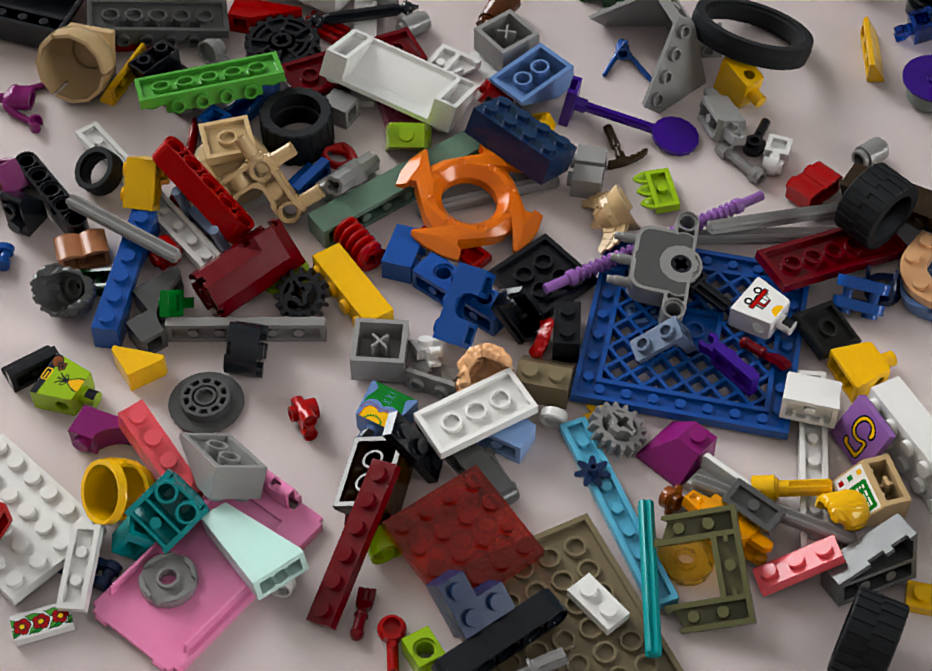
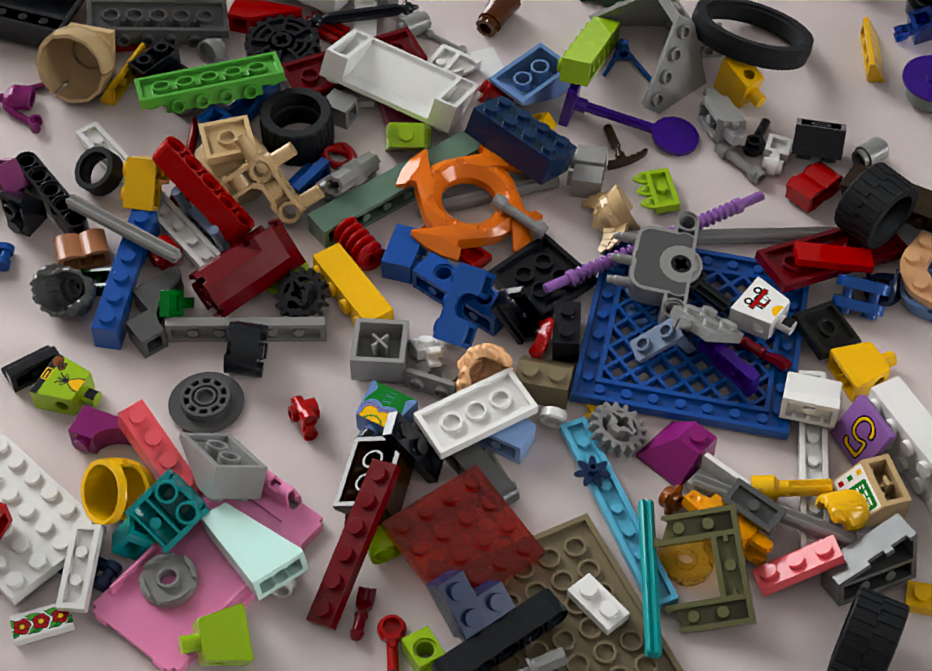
yellow slope [111,345,168,391] -> none
light grey brick [474,9,540,71] -> none
light grey axle [706,202,838,236] -> none
none -> lime torso [178,603,254,666]
none -> light grey hinge [425,30,467,53]
none -> light grey bar [490,193,549,240]
none -> lime brick [557,16,621,87]
none -> light grey plate [669,304,744,344]
none -> black brick [791,118,846,163]
none -> red tile [793,241,875,274]

